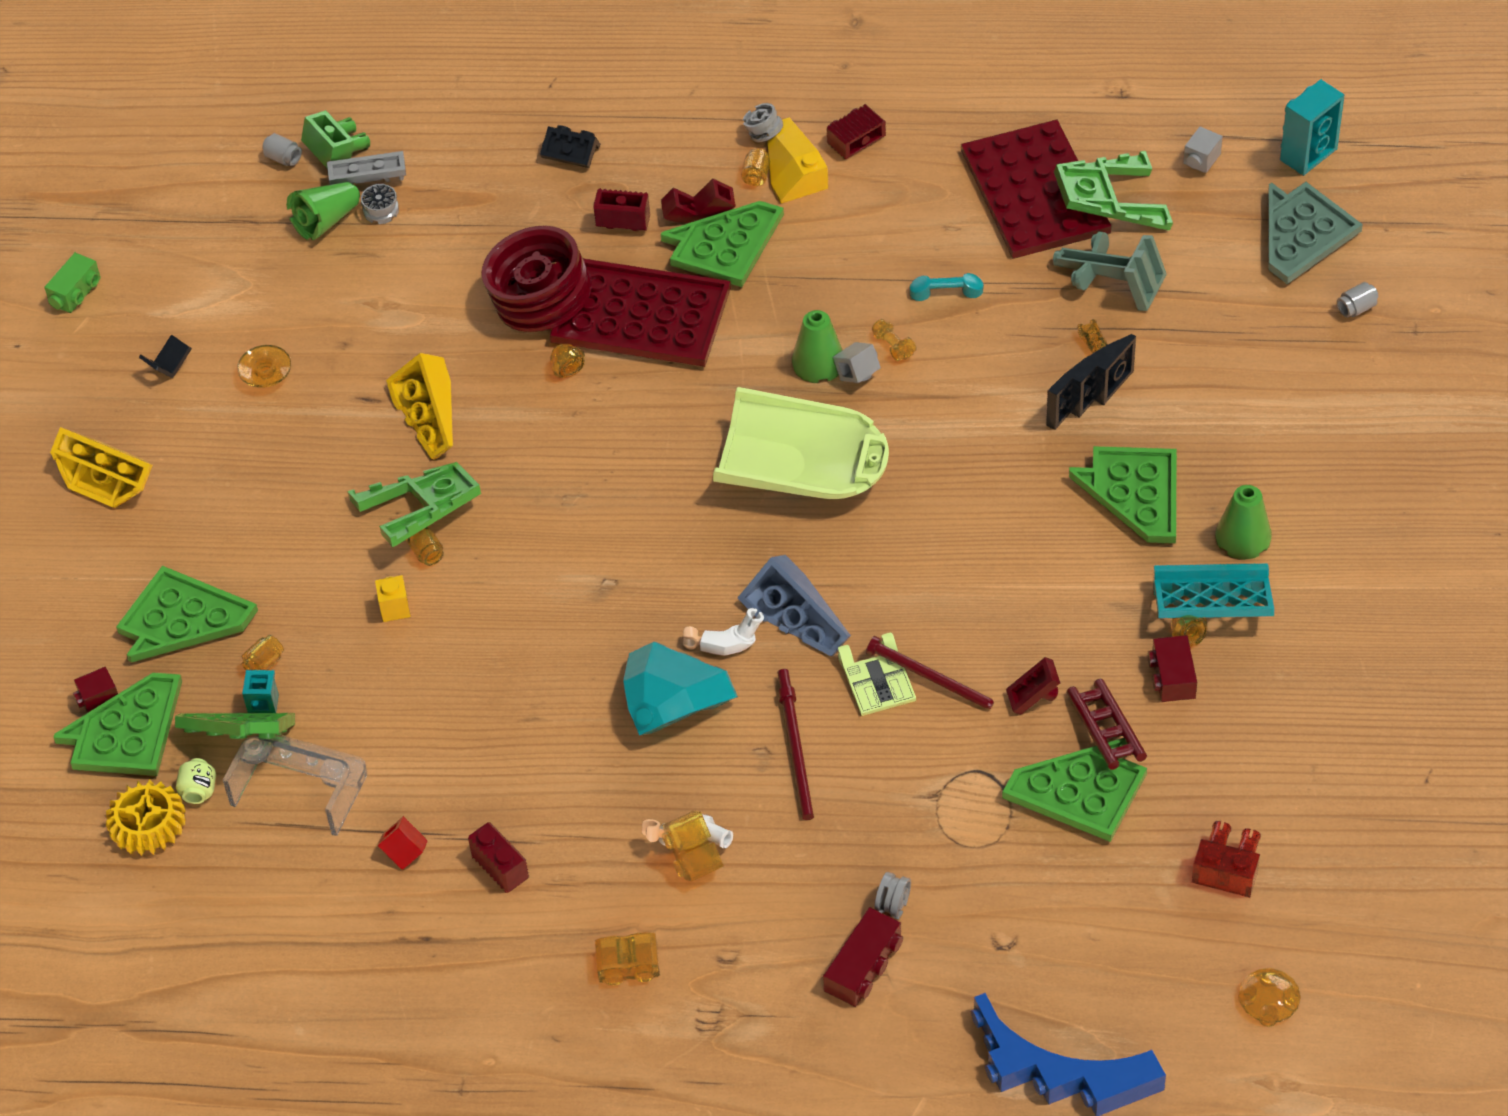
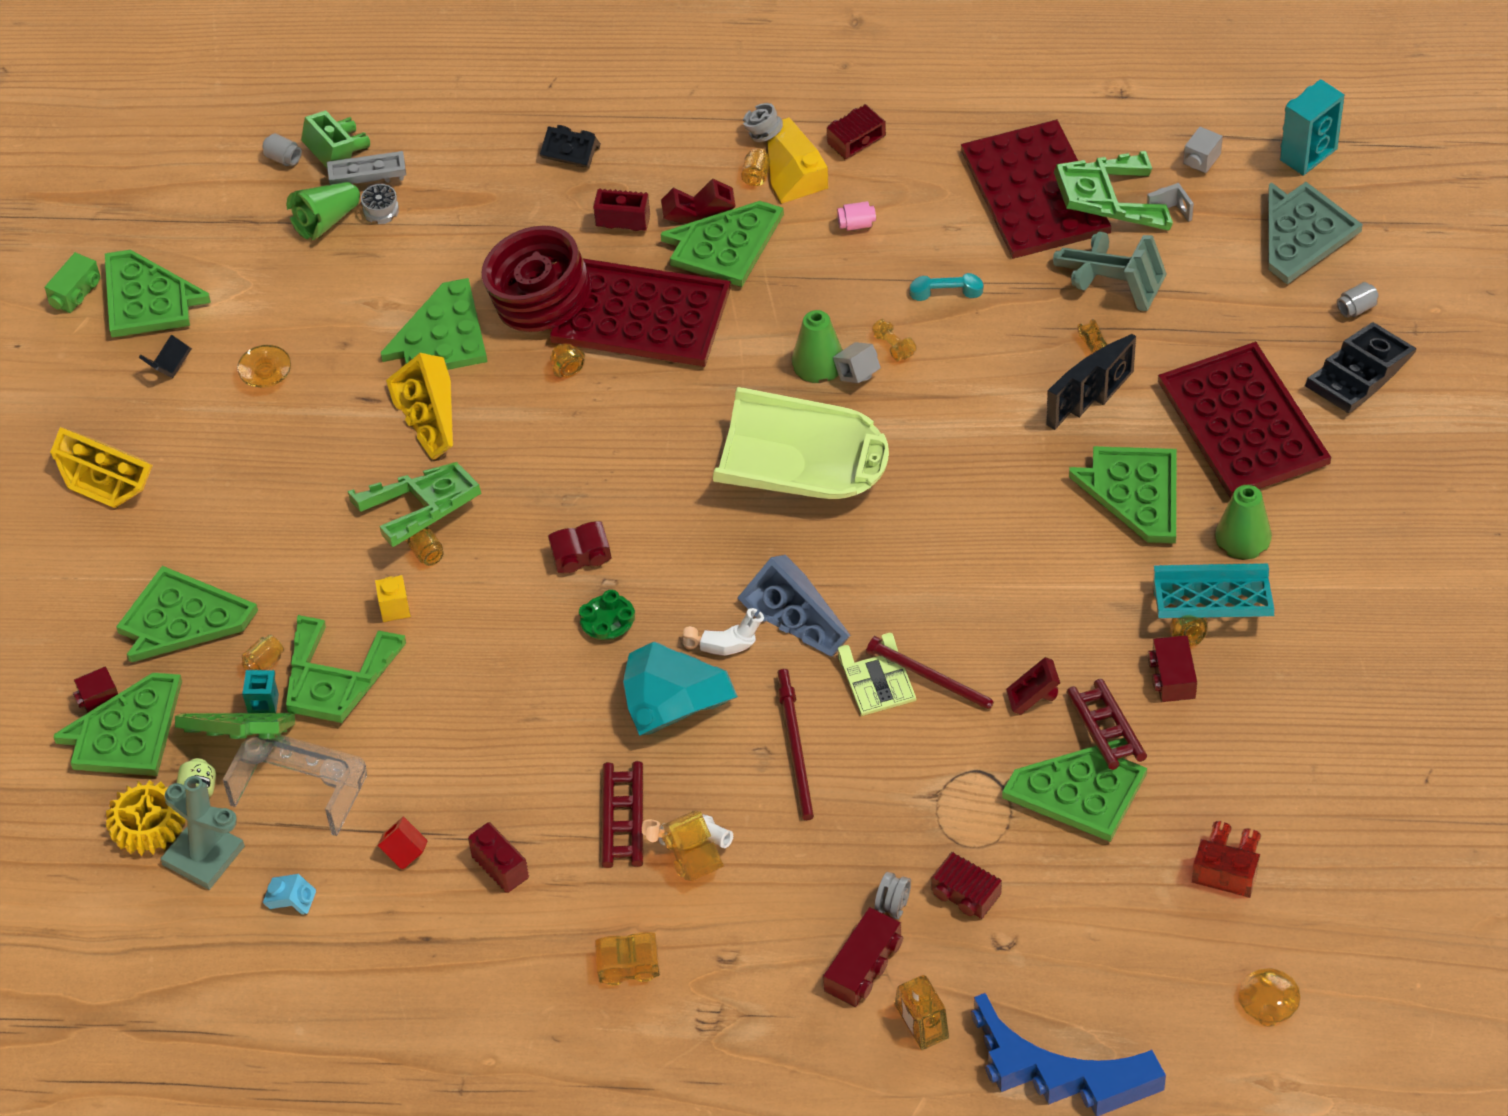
none -> bright green wing [105,250,211,337]
none -> sand green piece [160,776,245,890]
none -> medium azure bracket [263,874,316,915]
none -> bright green wing [286,615,406,723]
none -> bright green wing [381,278,487,370]
none -> dark red brick [548,521,612,573]
none -> green dish [579,590,635,640]
none -> dark red bar [602,761,643,868]
none -> bright pink brick [837,201,876,231]
none -> clear yellow torso [894,975,949,1050]
none -> dark red brick [931,852,1002,919]
none -> light grey bracket [1147,183,1194,222]
none -> dark red plate [1158,341,1331,499]
none -> black slope [1305,322,1417,413]

